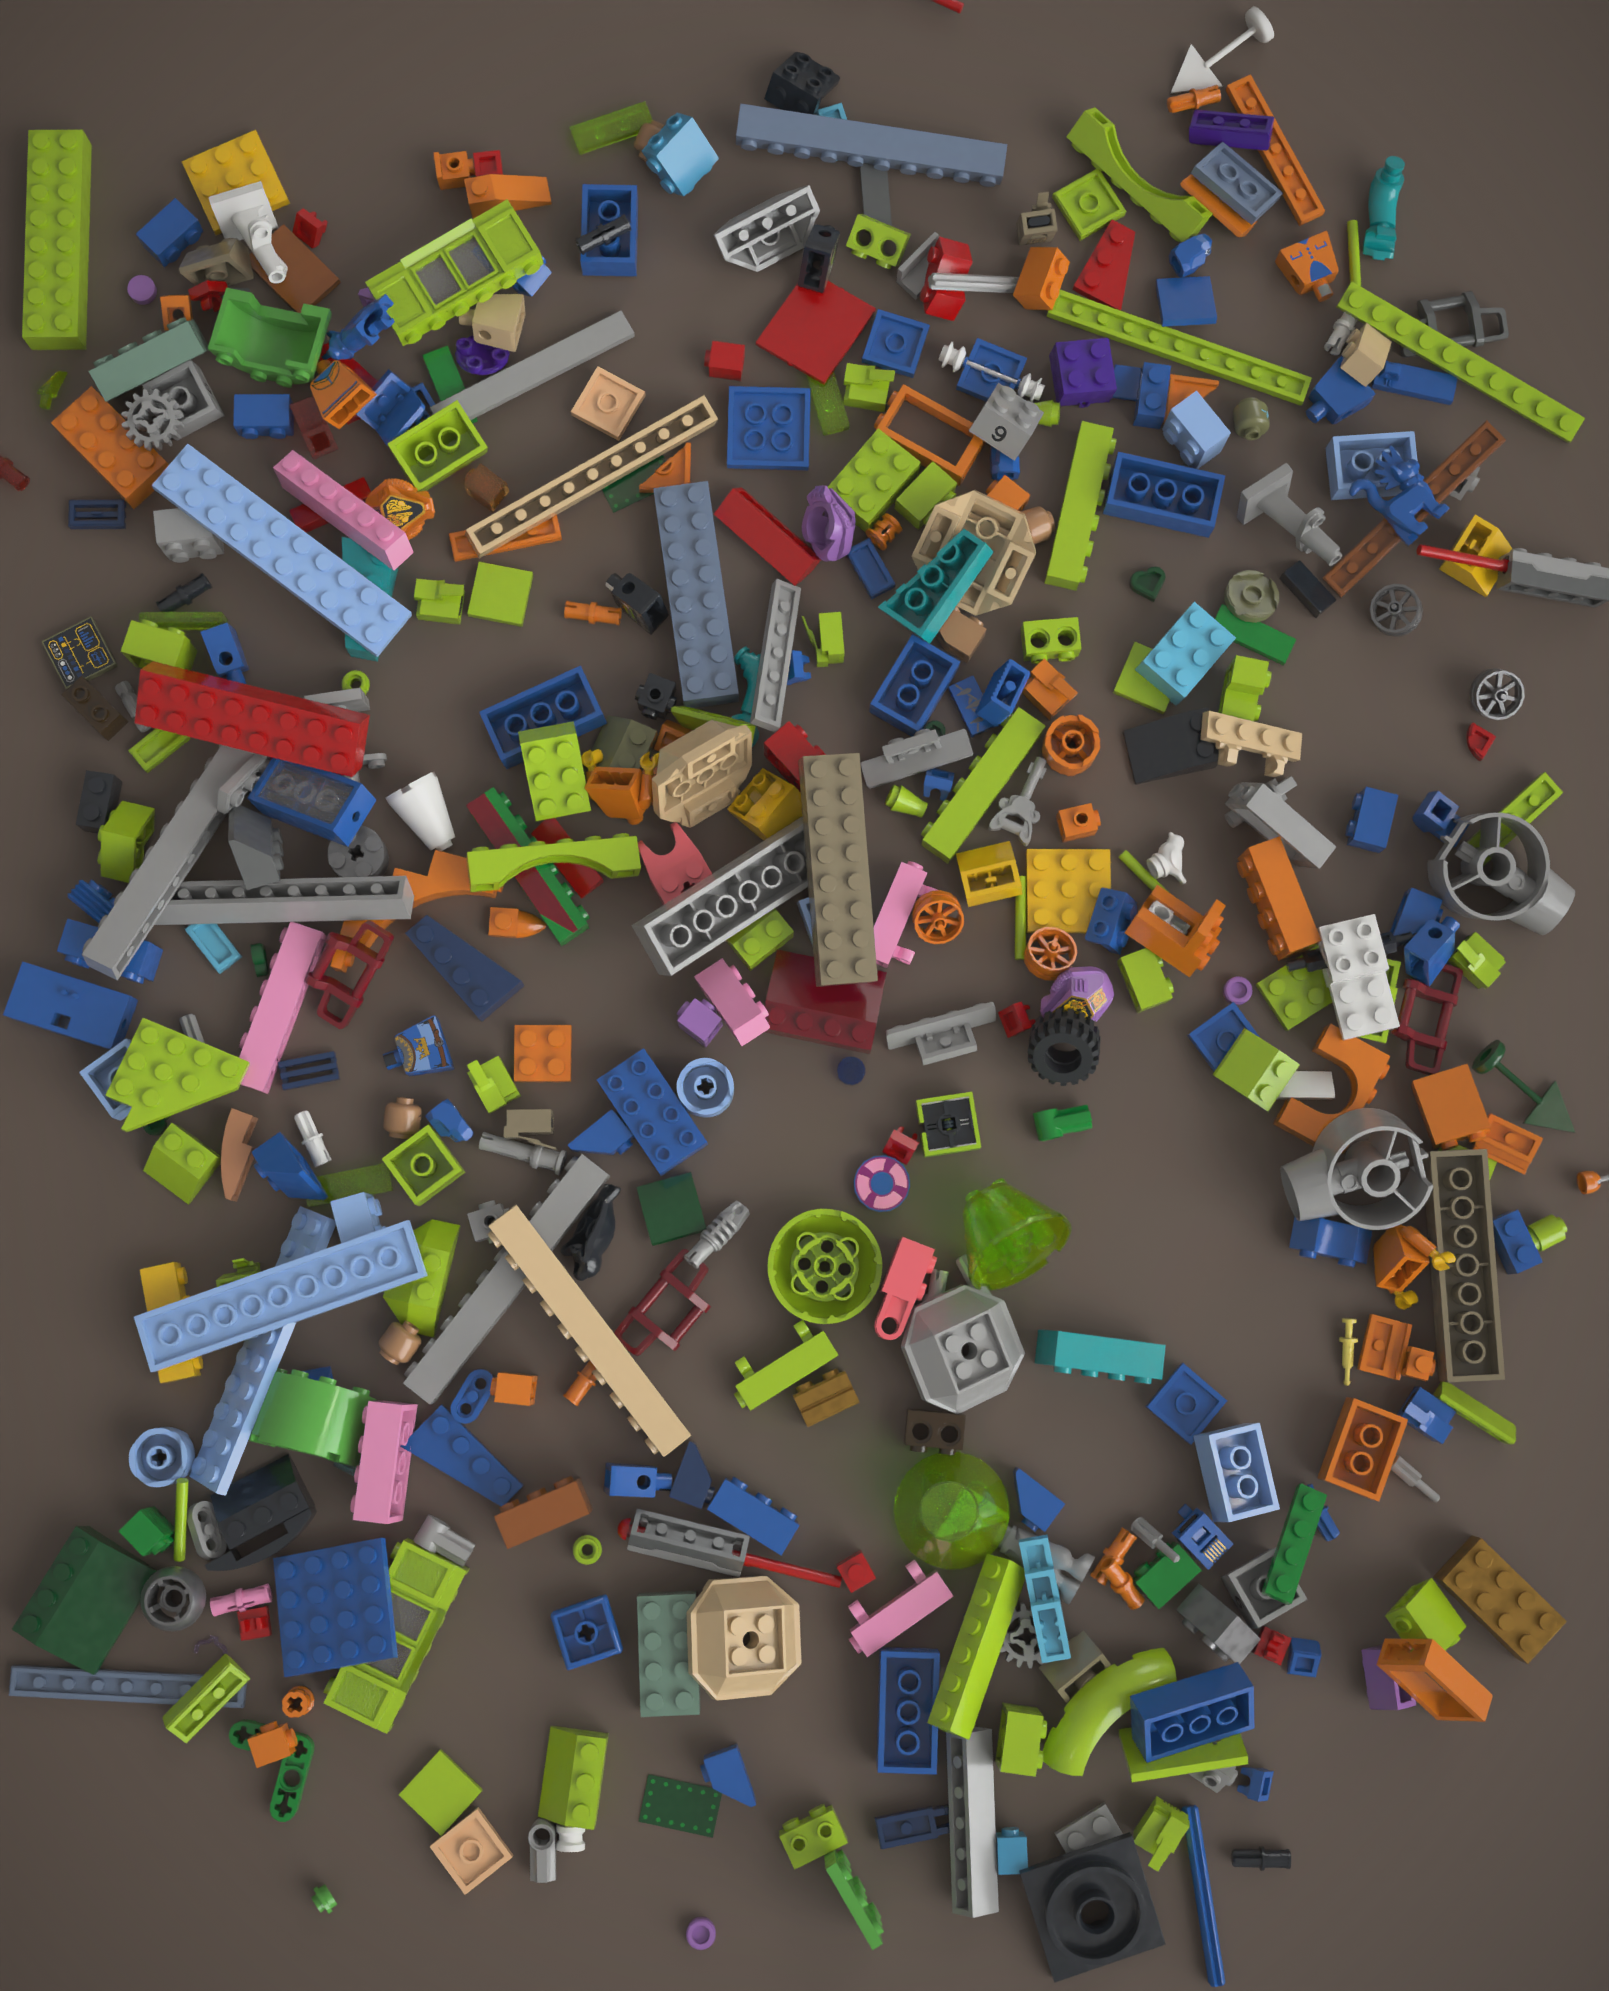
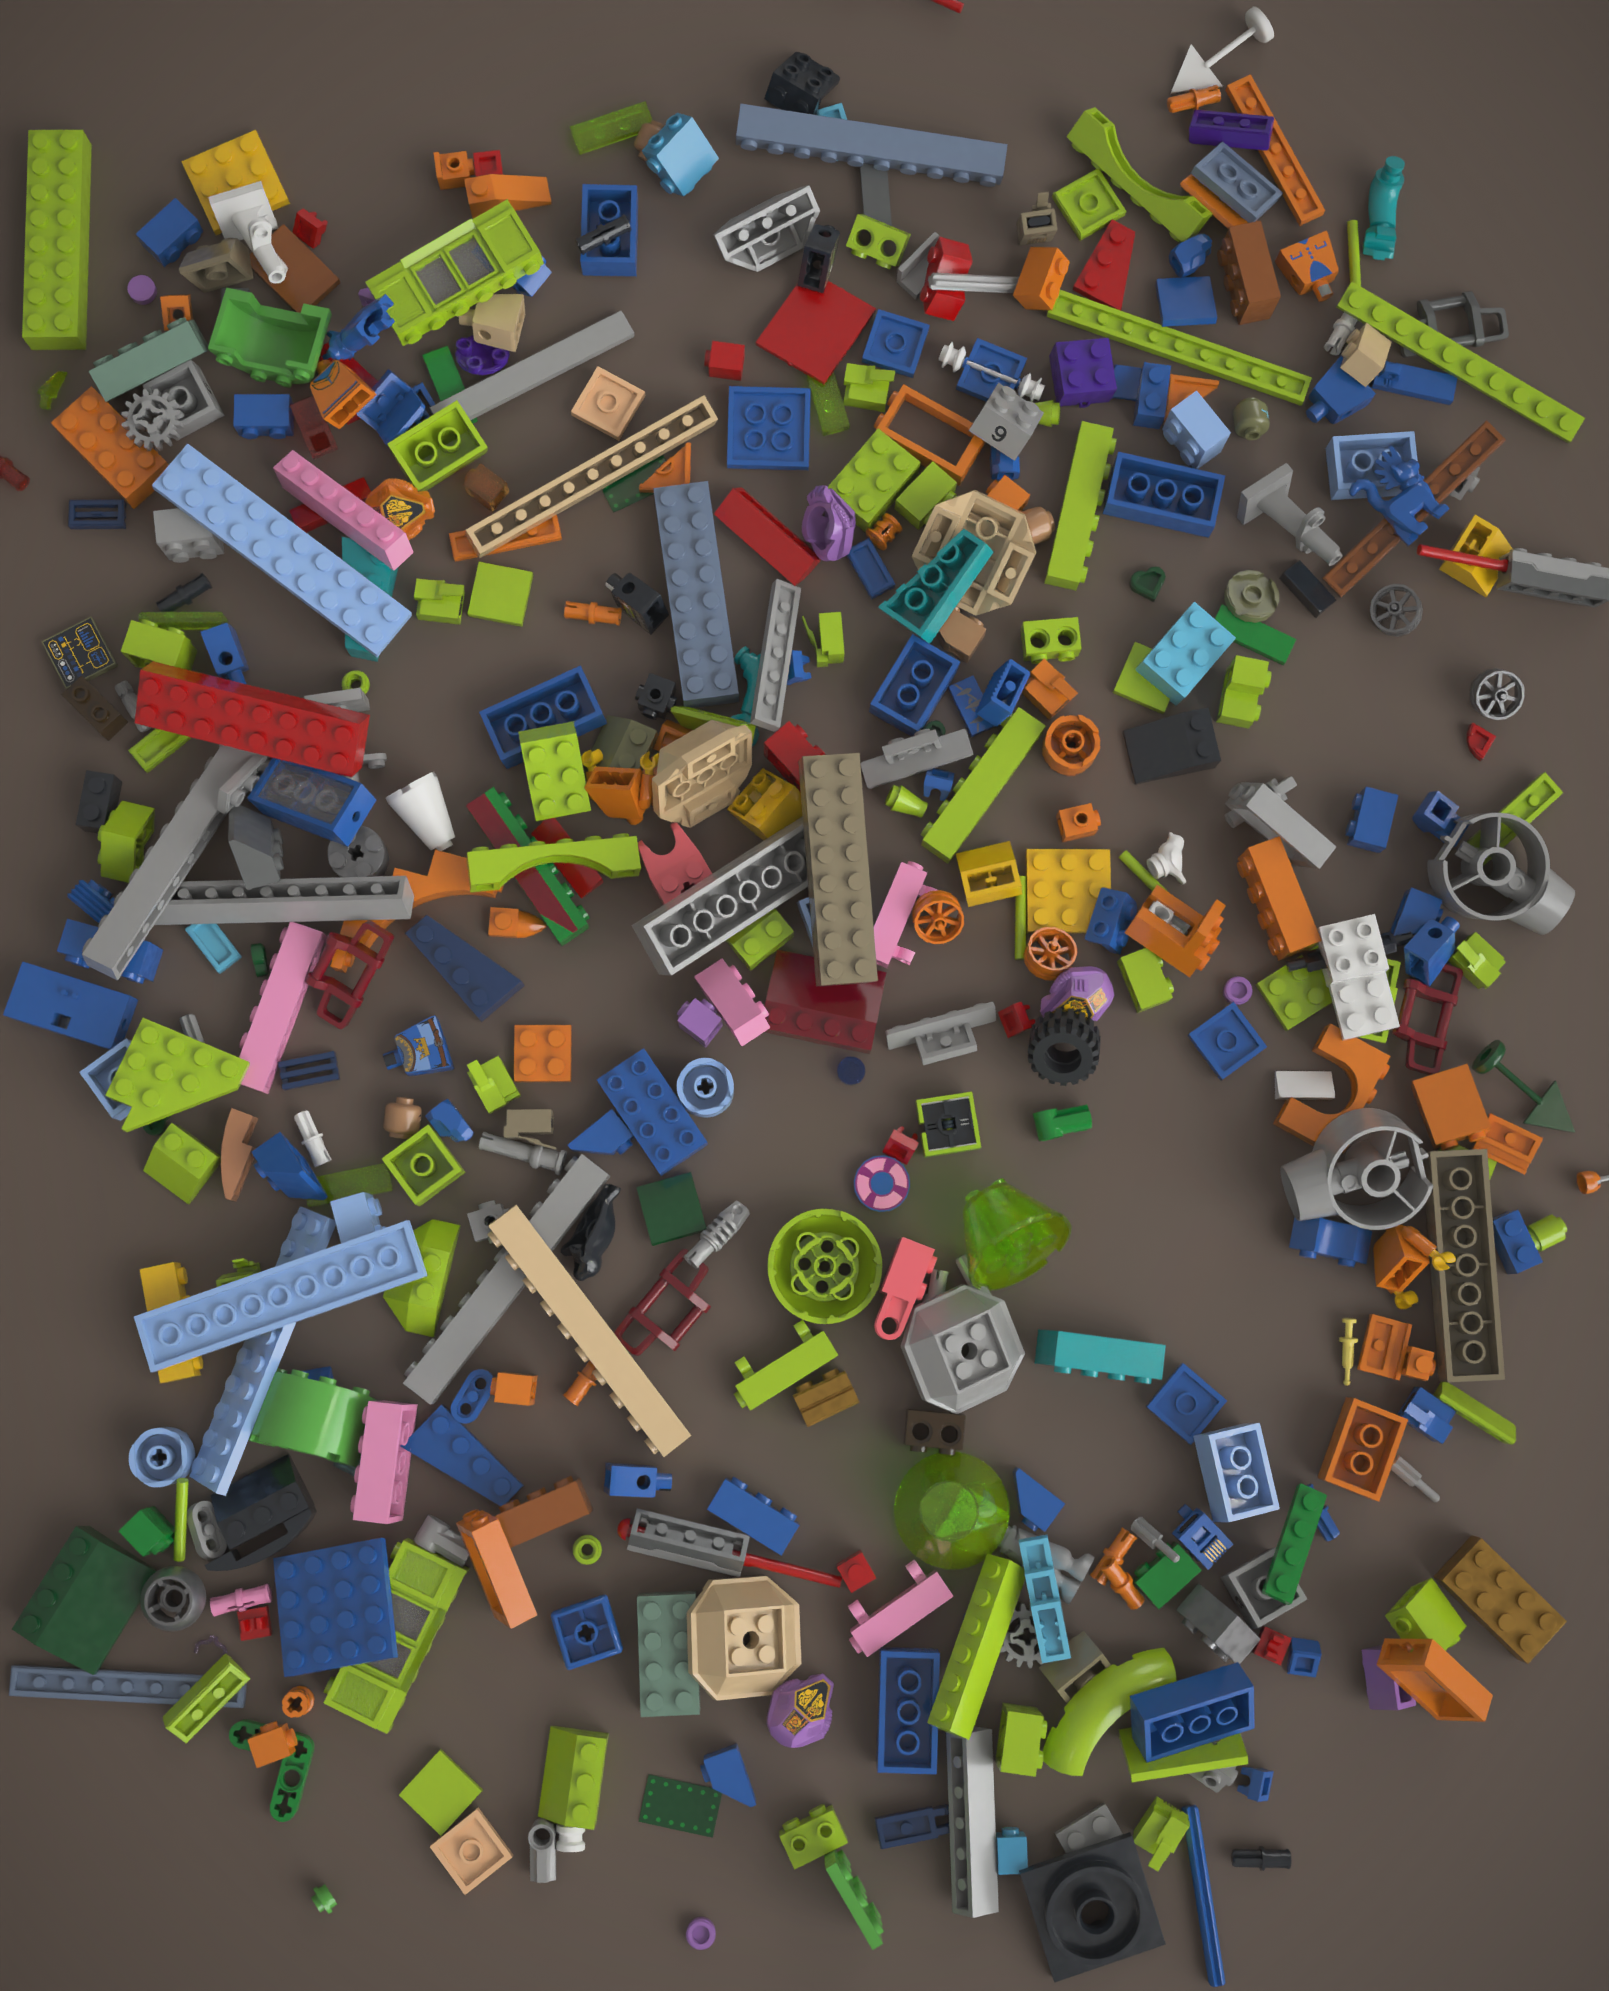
red tile [188,280,228,312] -> none
medium nougat head [378,1320,422,1365] -> none
dark blue slope [669,1440,715,1509] -> none
light grey piece [988,757,1047,846] -> none
tan hinge [1200,711,1302,778] -> none
lime slope [1213,1028,1300,1111] -> none
none -> orange window [456,1509,537,1629]
none -> medium lavender helmet [767,1674,834,1748]
none -> dark orange brick [1217,221,1281,325]

